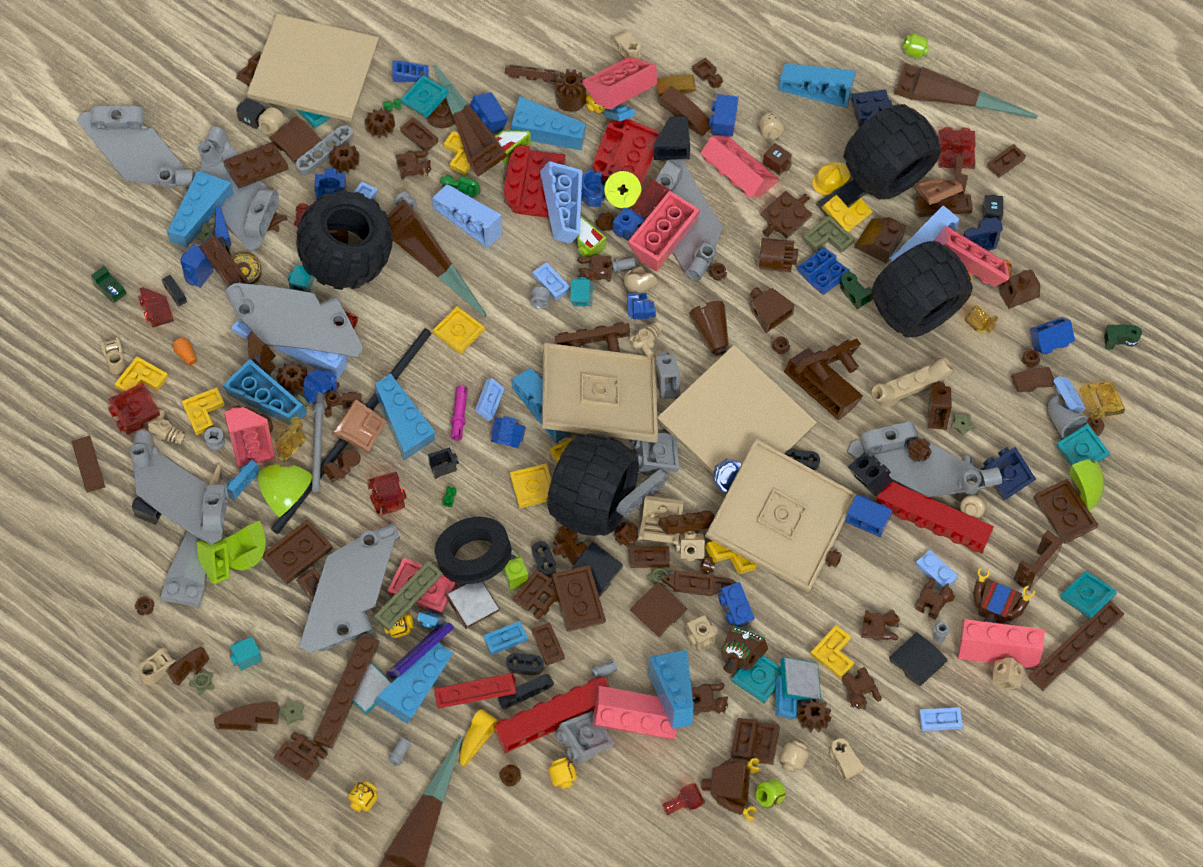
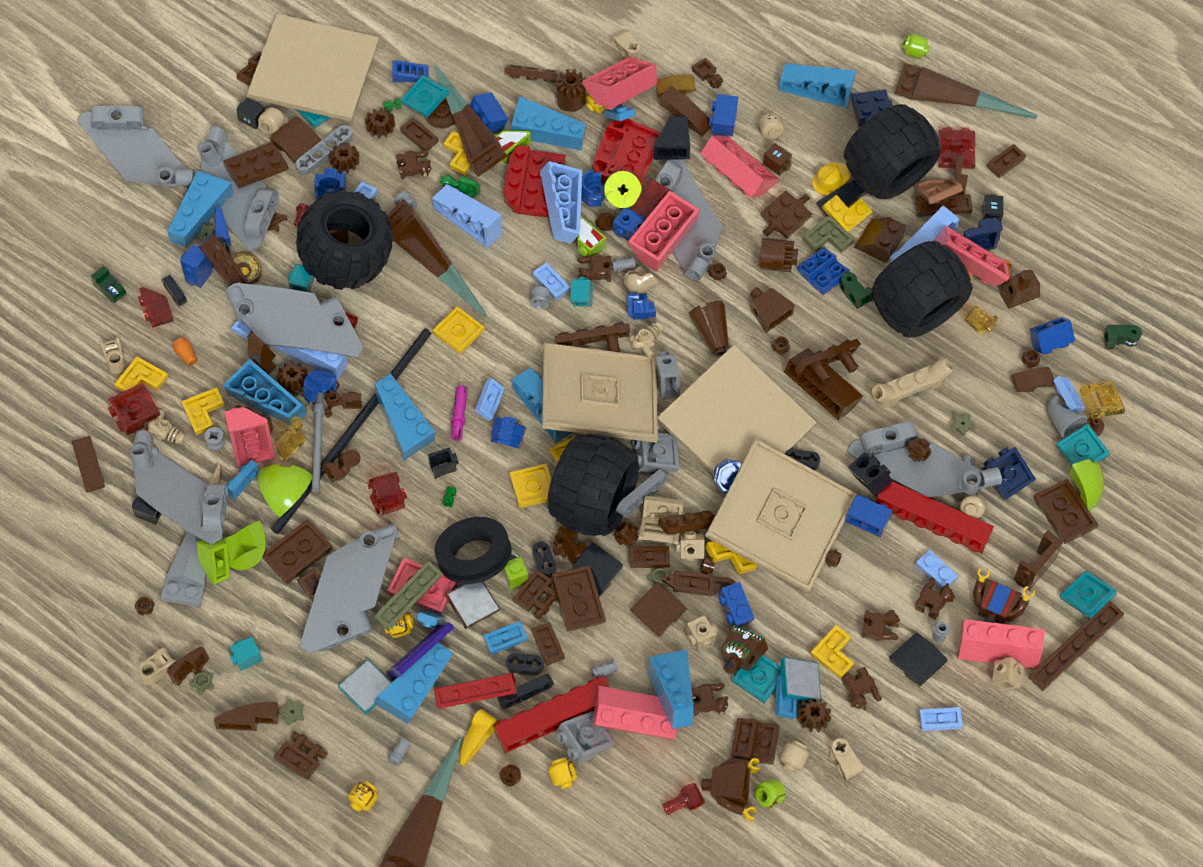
reddish brown plate [313,634,380,749] -> none
nougat plate [332,399,387,453] -> none
reddish brown torso [928,382,952,430] -> none

